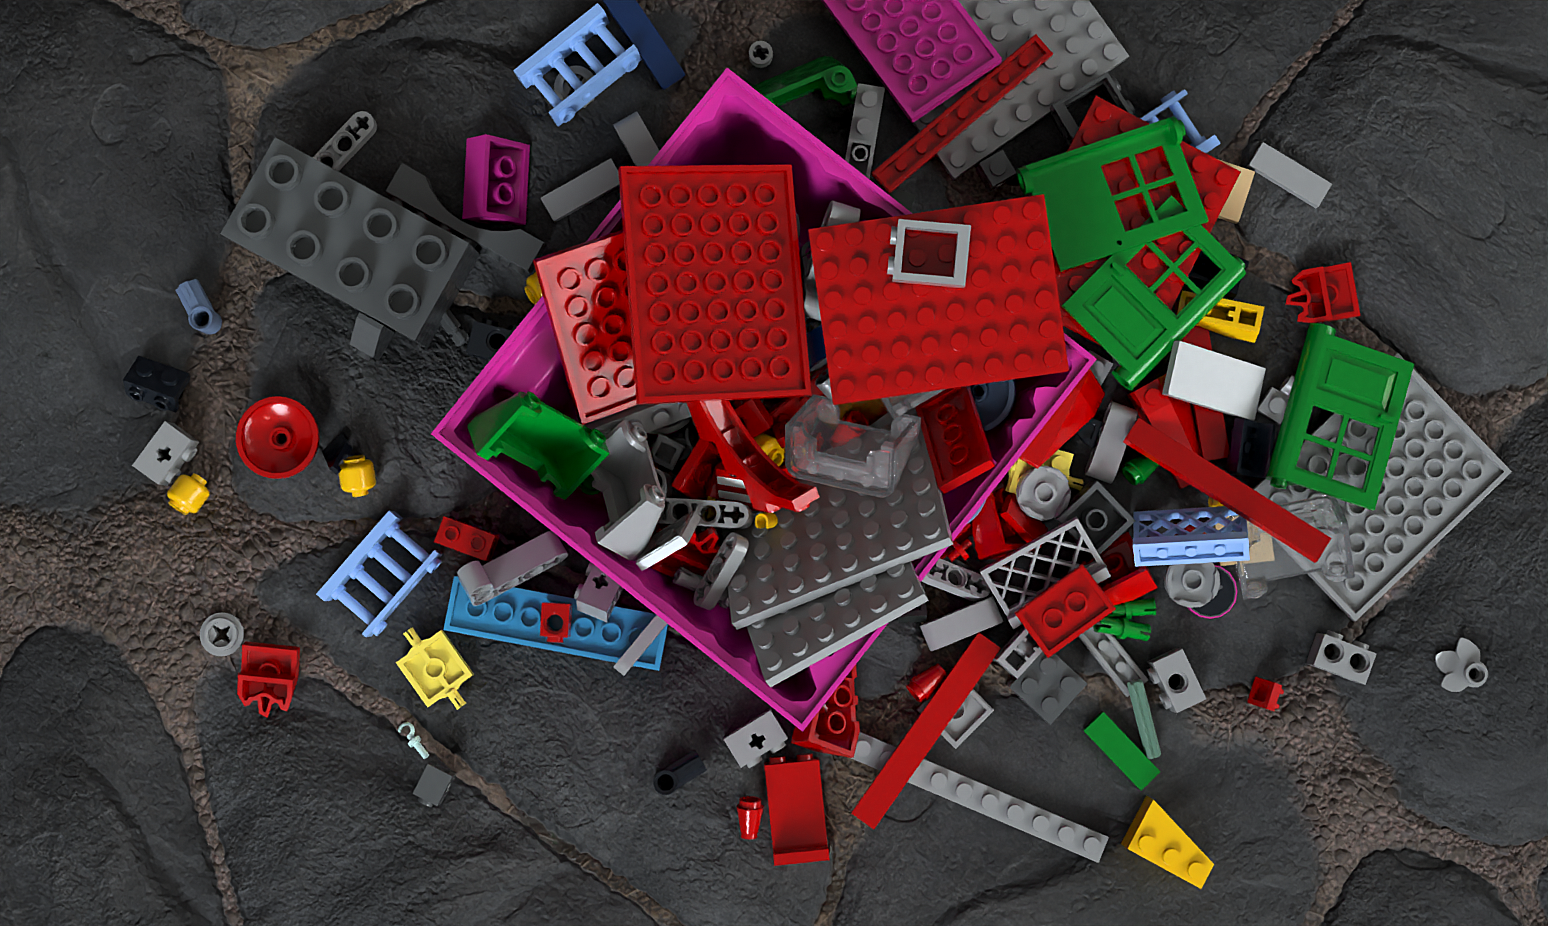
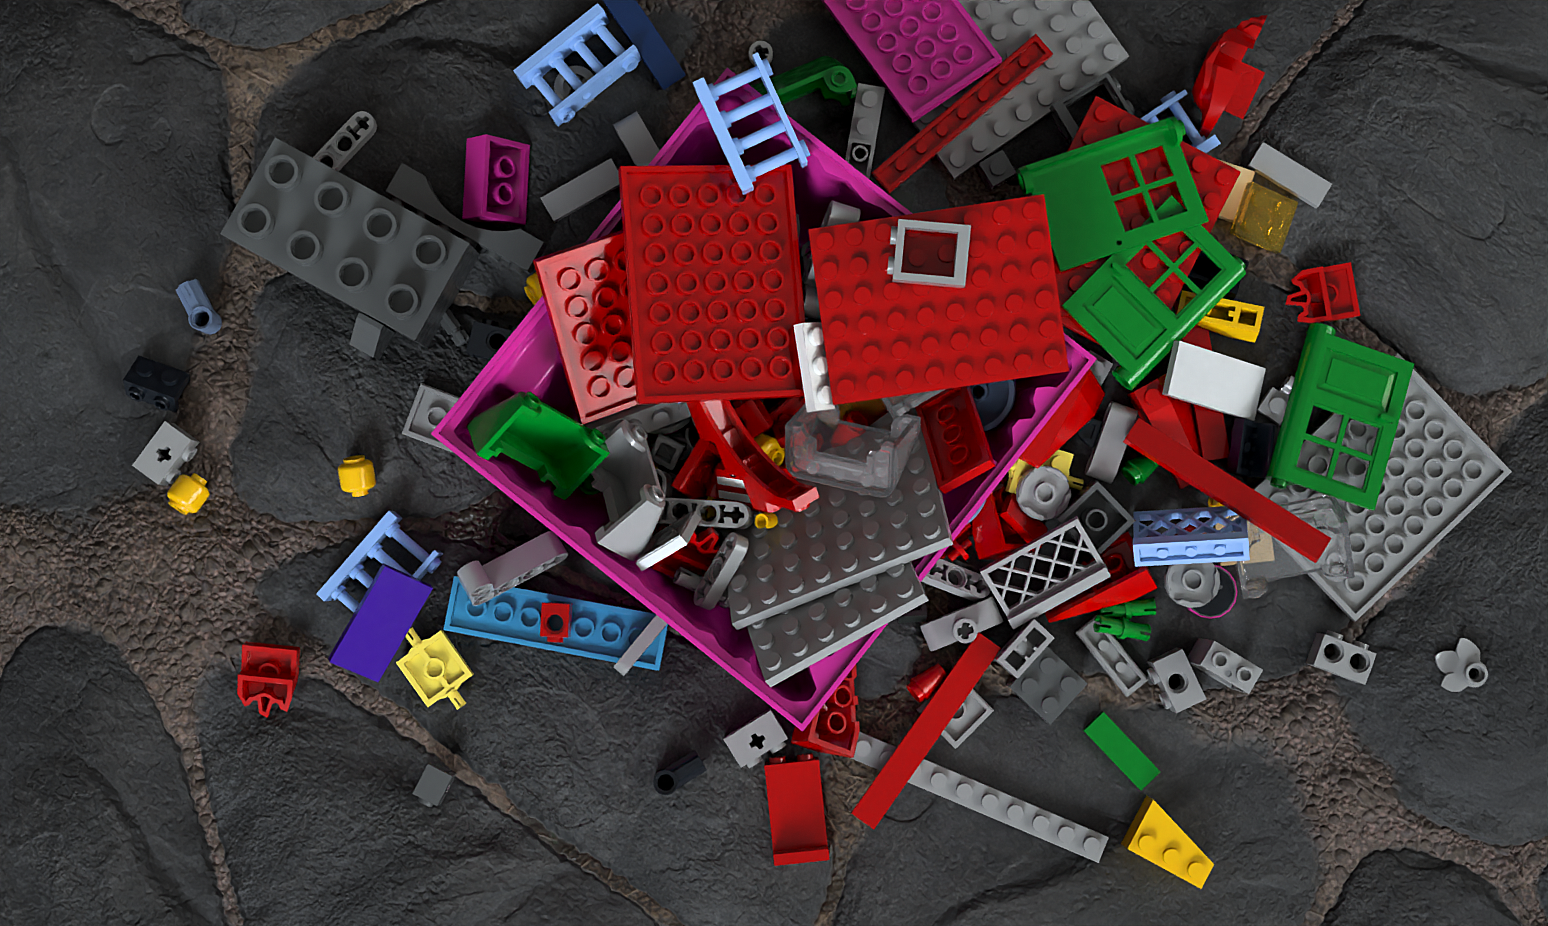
light grey gear [200,612,245,656] -> none
red dish [236,396,319,479] -> none
black tile [322,433,352,475] -> none
light aqua hand [398,722,429,759] -> none
red brick [434,516,500,561] -> none
brick [574,562,623,622] -> none
red cone [736,796,764,839] -> none
red tile [1014,563,1116,658] -> none
sand green axle [1127,679,1161,759] -> none
red tile [1247,677,1284,711] -> none
none -> dark purple tile [328,563,433,682]
none -> light grey tile [402,383,460,453]
none -> light blue fence [693,52,810,195]
none -> white plate [793,322,835,412]
none -> light grey bush [952,618,978,643]
none -> light grey window [1187,638,1263,694]
none -> red animal [1192,15,1267,138]
none -> clear yellow plate [1230,182,1299,253]

